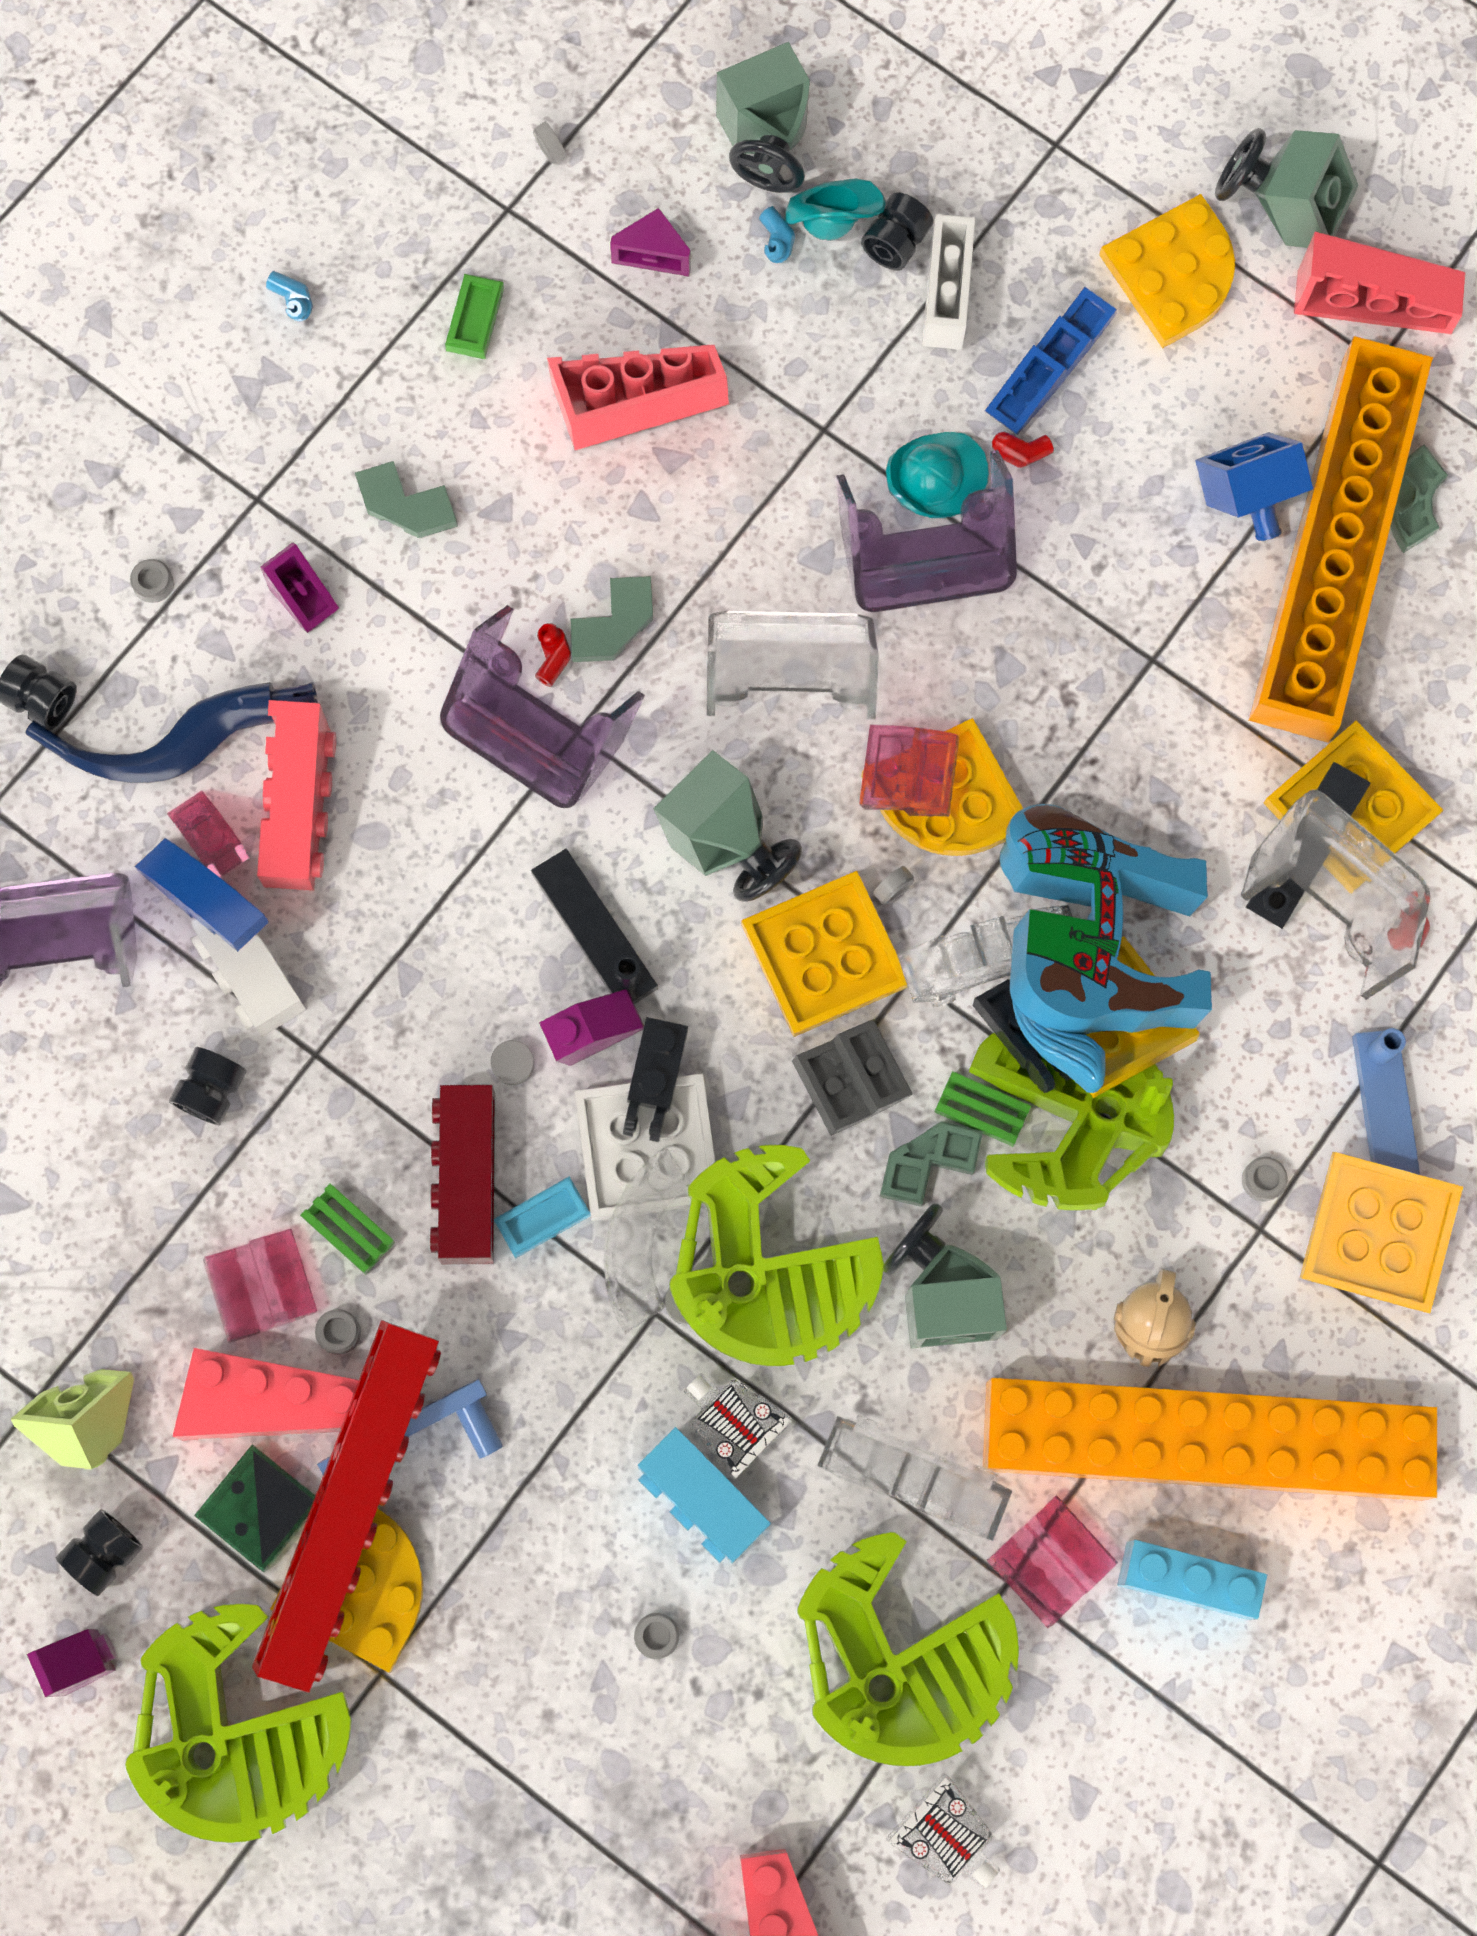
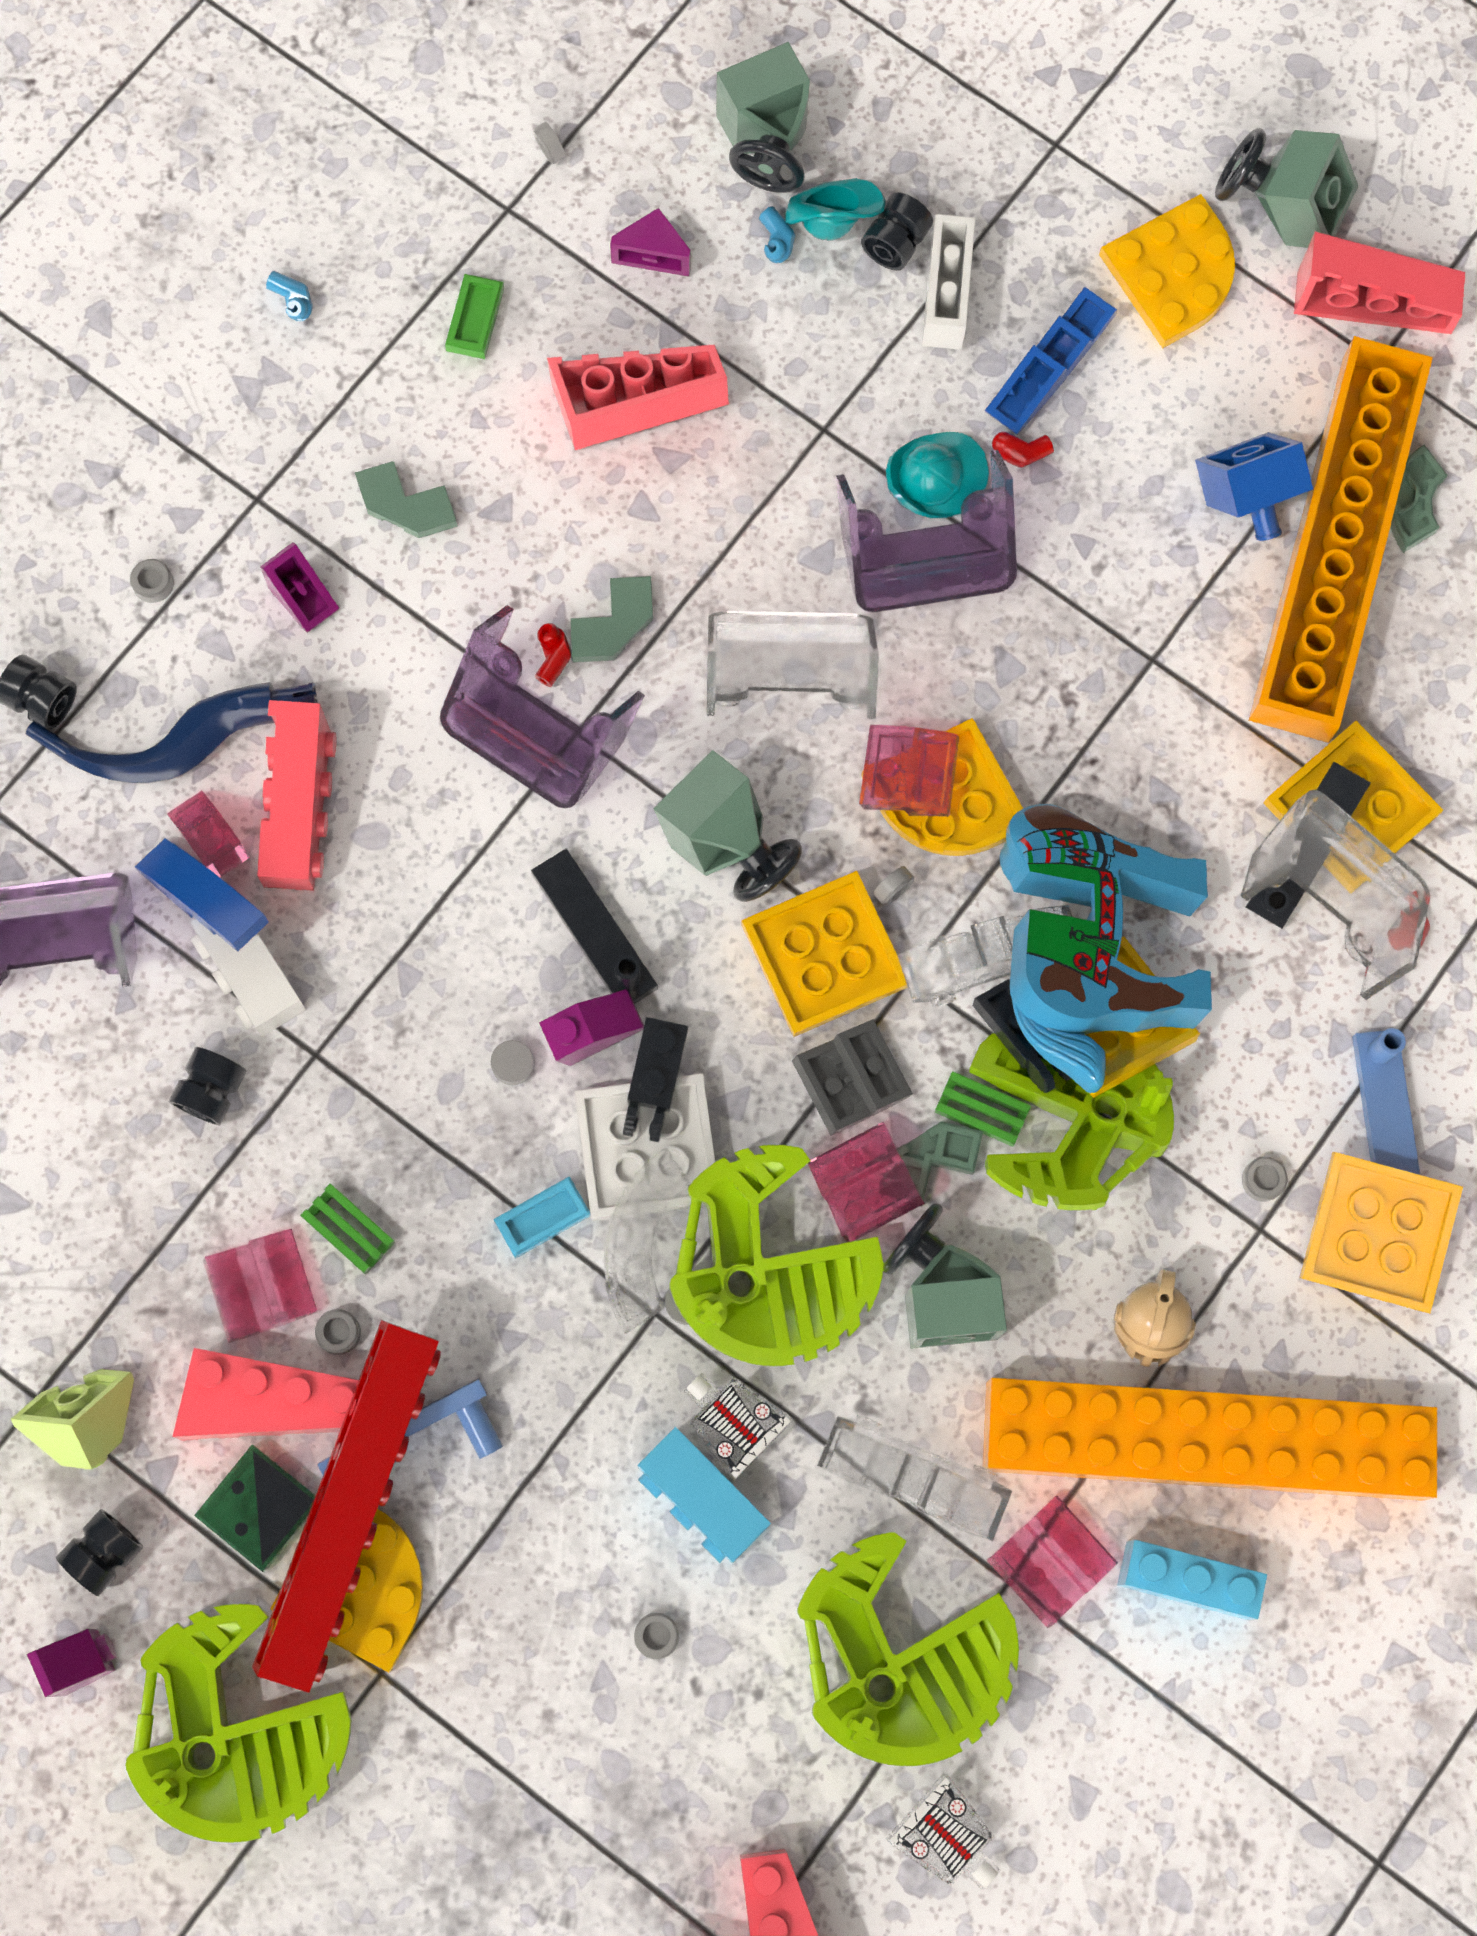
dark red brick [430,1085,495,1265] -> none
none -> clear pink slope [808,1122,925,1242]

